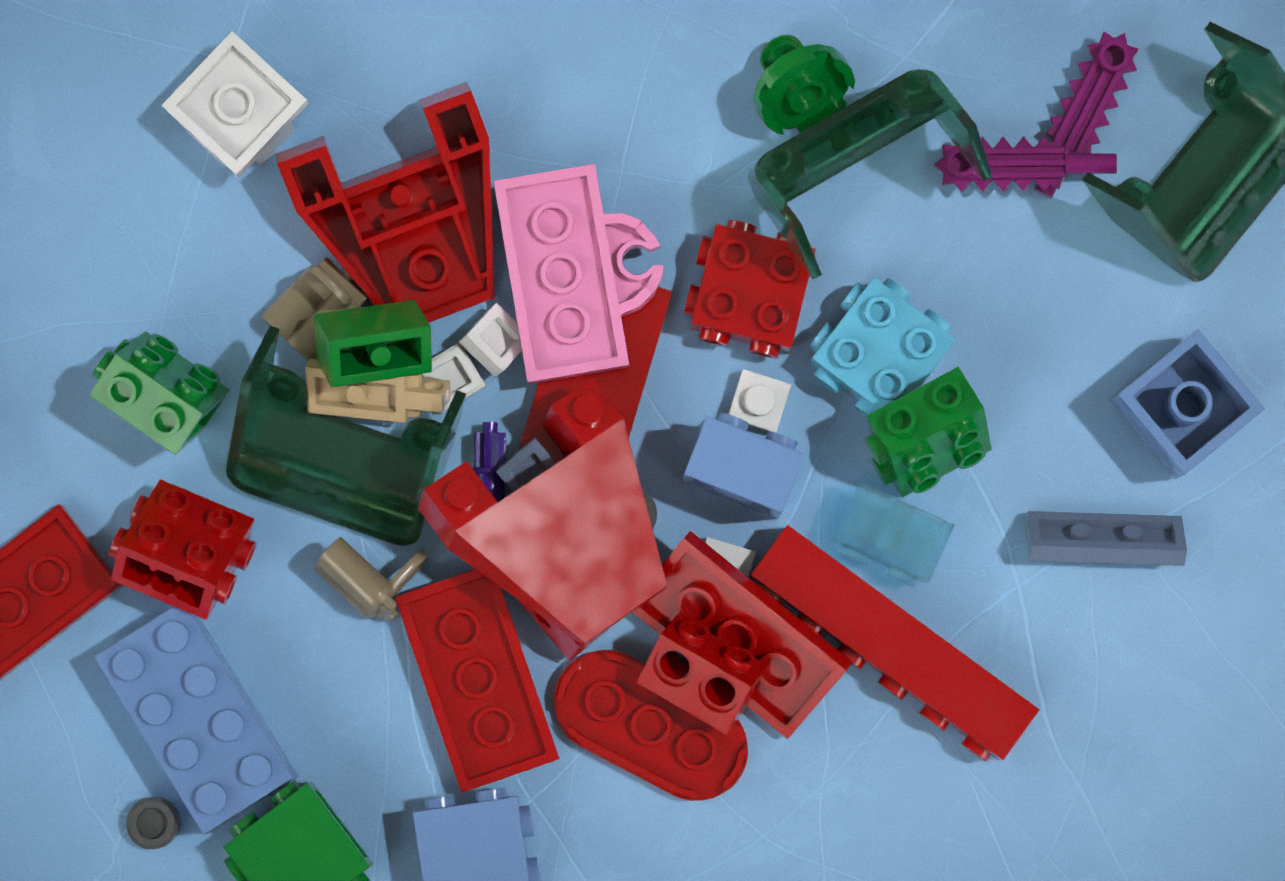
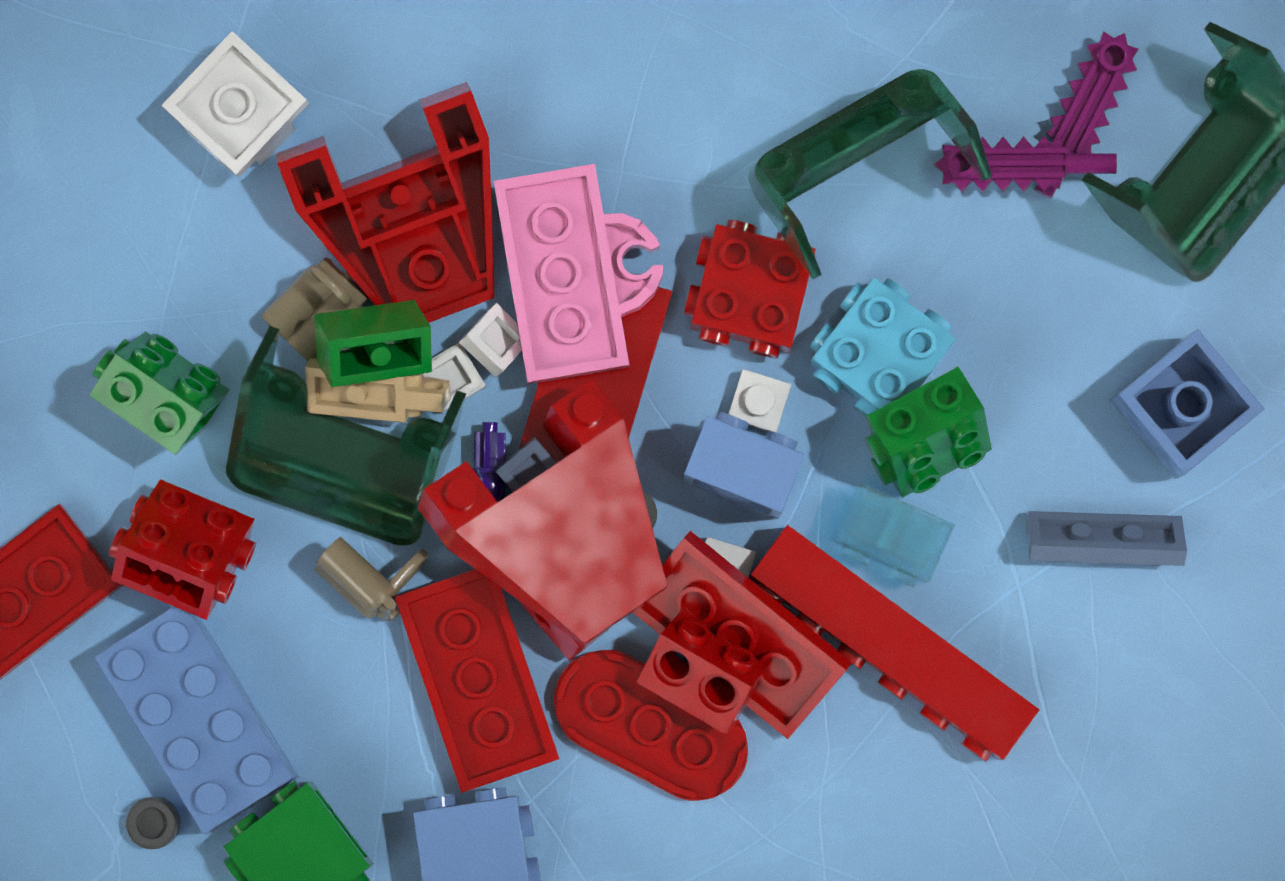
green tile [753,35,855,135] -> none

